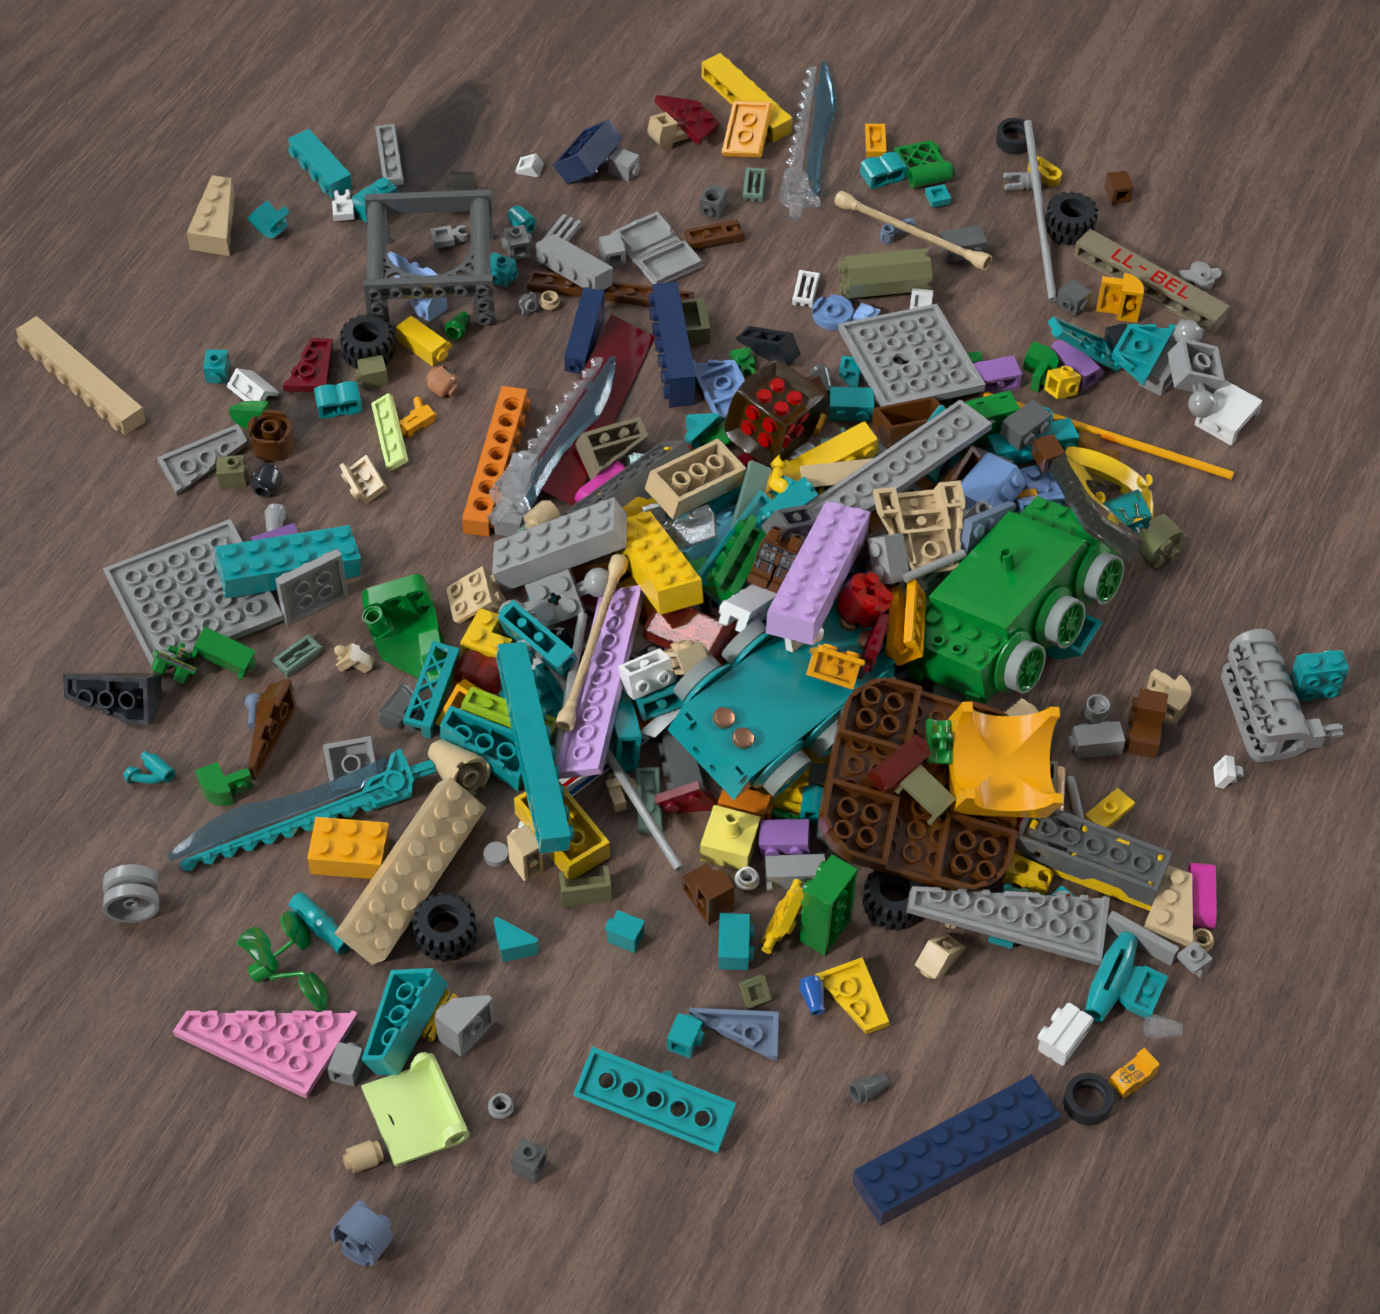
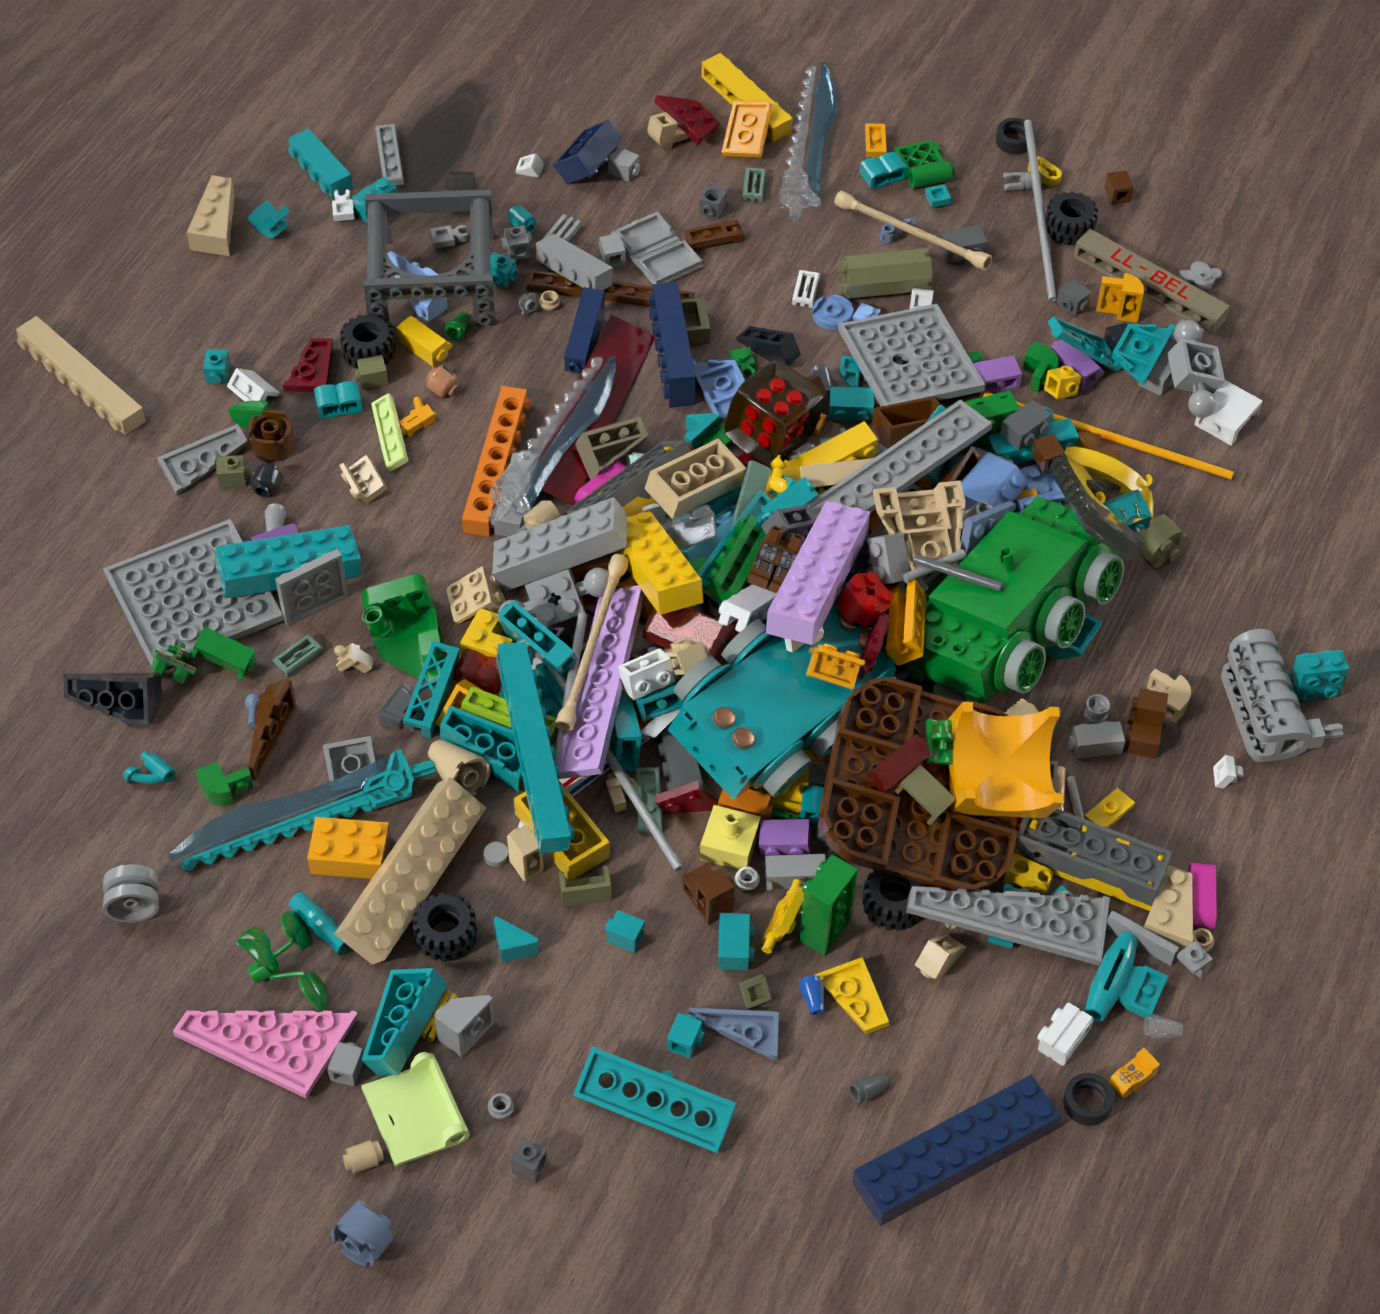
none -> dark grey bar [913,554,1003,592]

